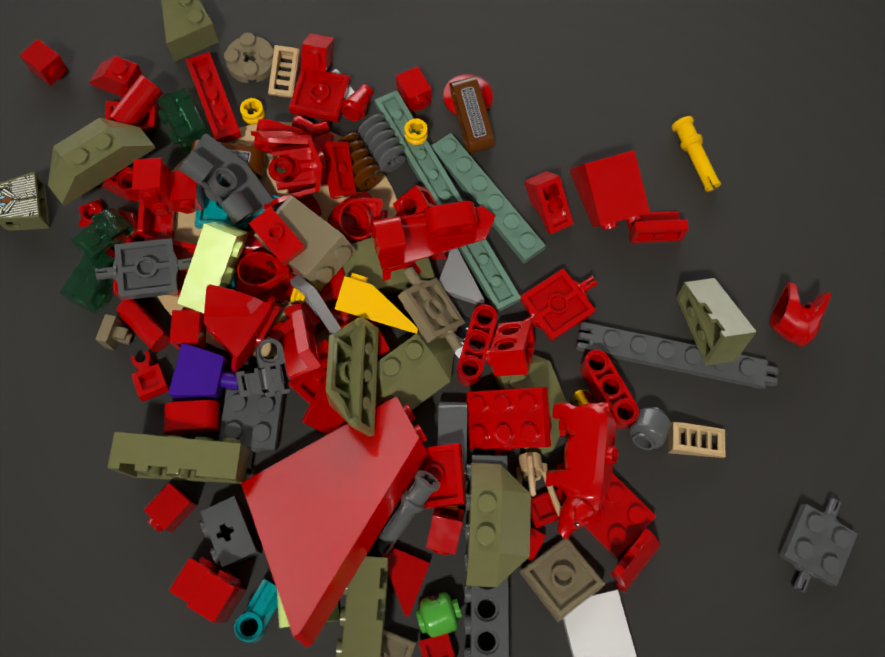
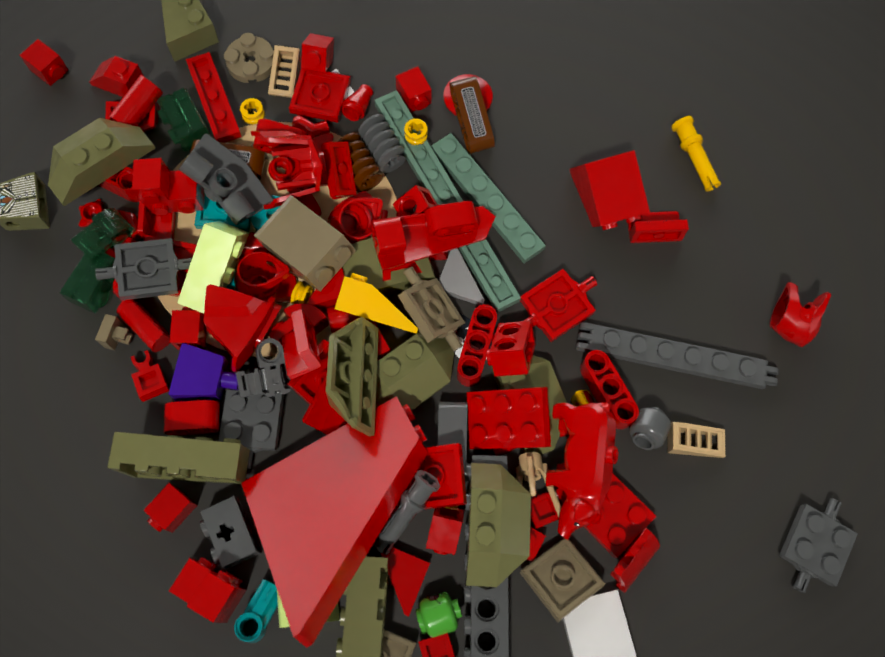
red plate [248,206,306,266] -> none
light grey tile [290,275,341,334] -> none
red arch [524,171,574,234] -> none
olive wedge [676,278,756,366] -> none

